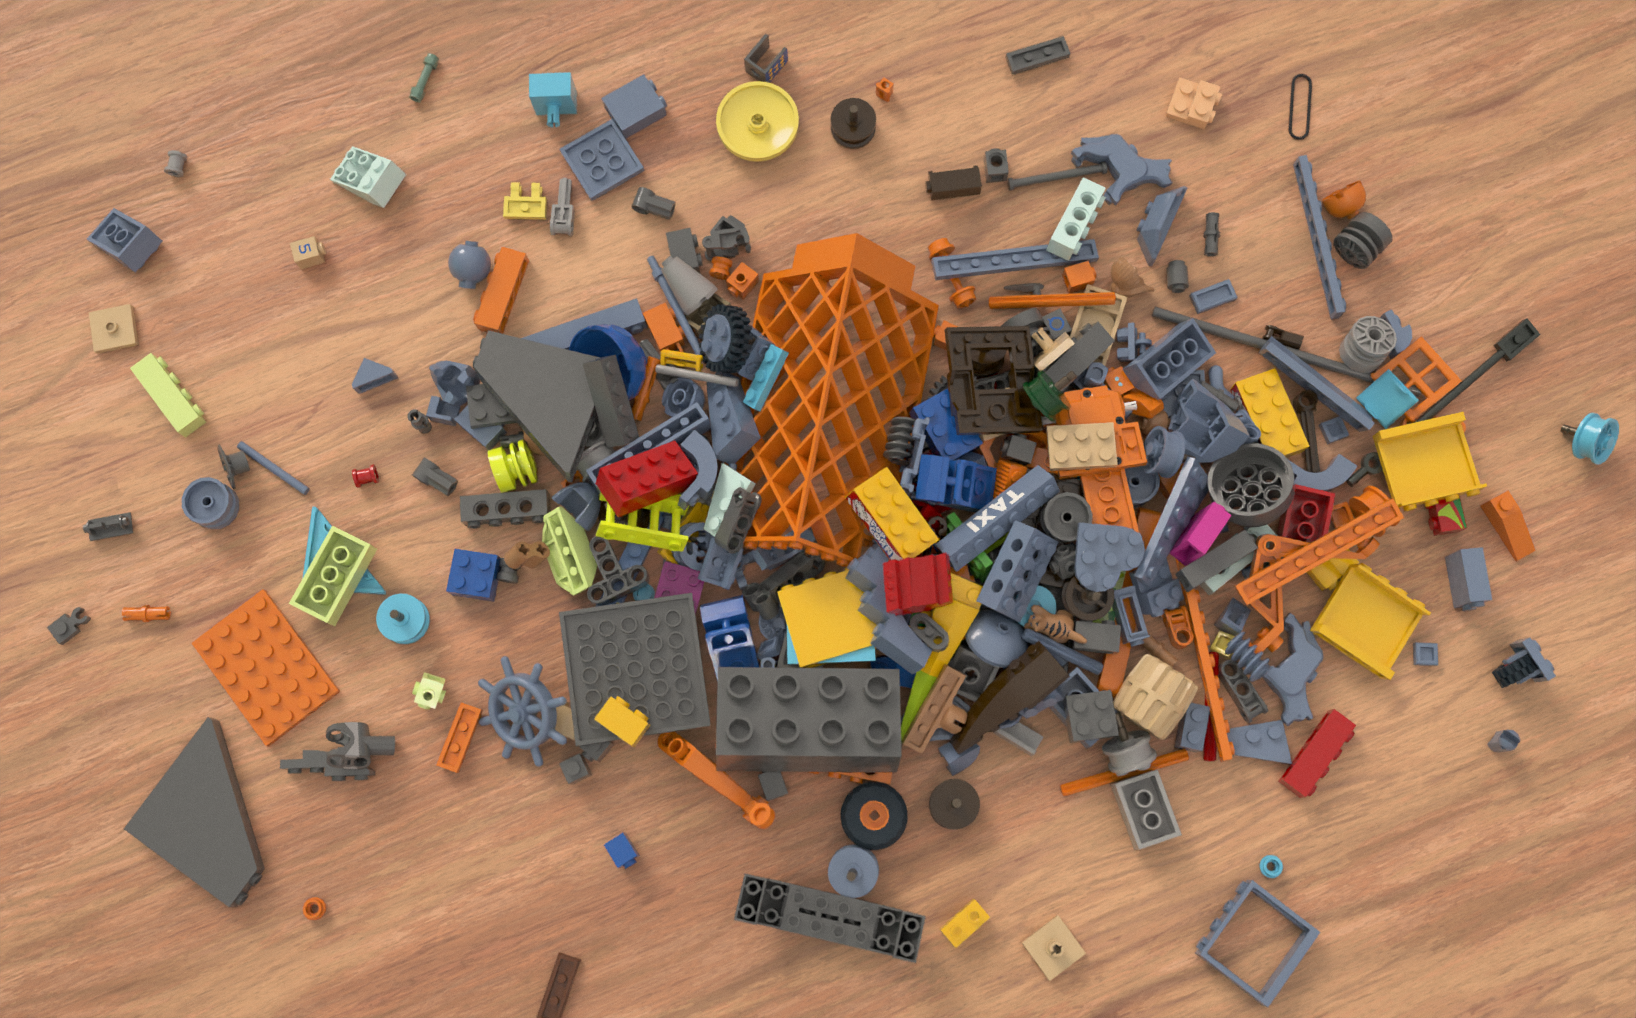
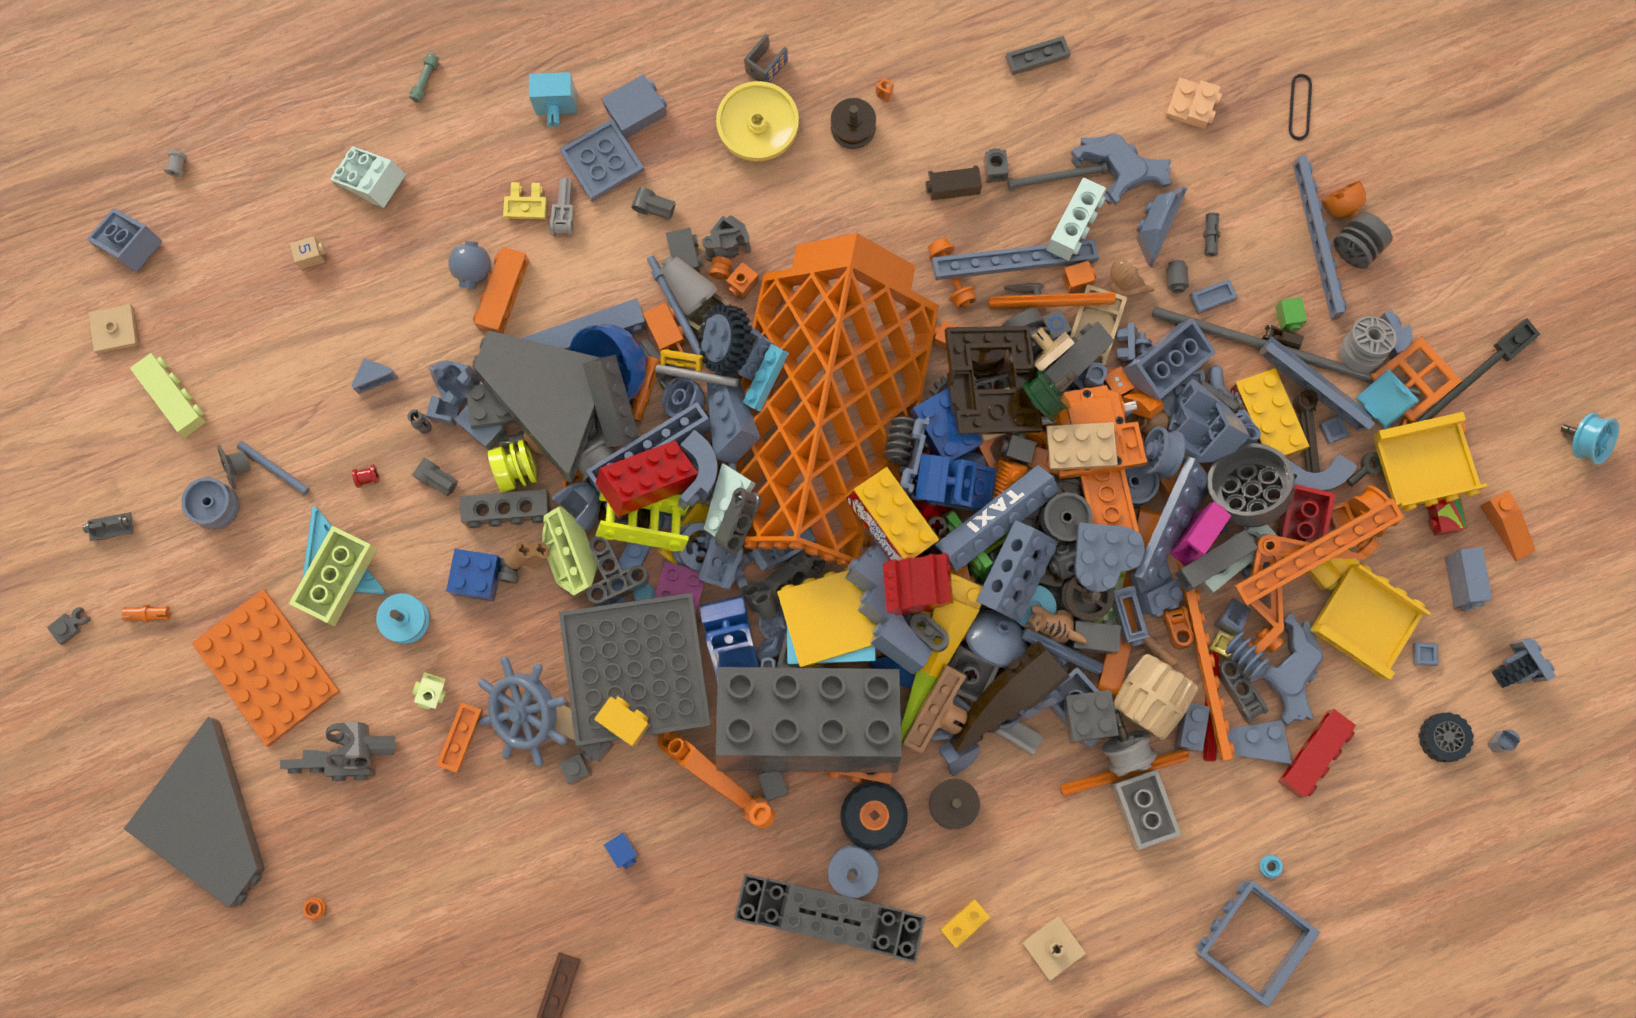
none -> bright green brick [1275,297,1307,332]
none -> black wheel [1418,712,1474,763]

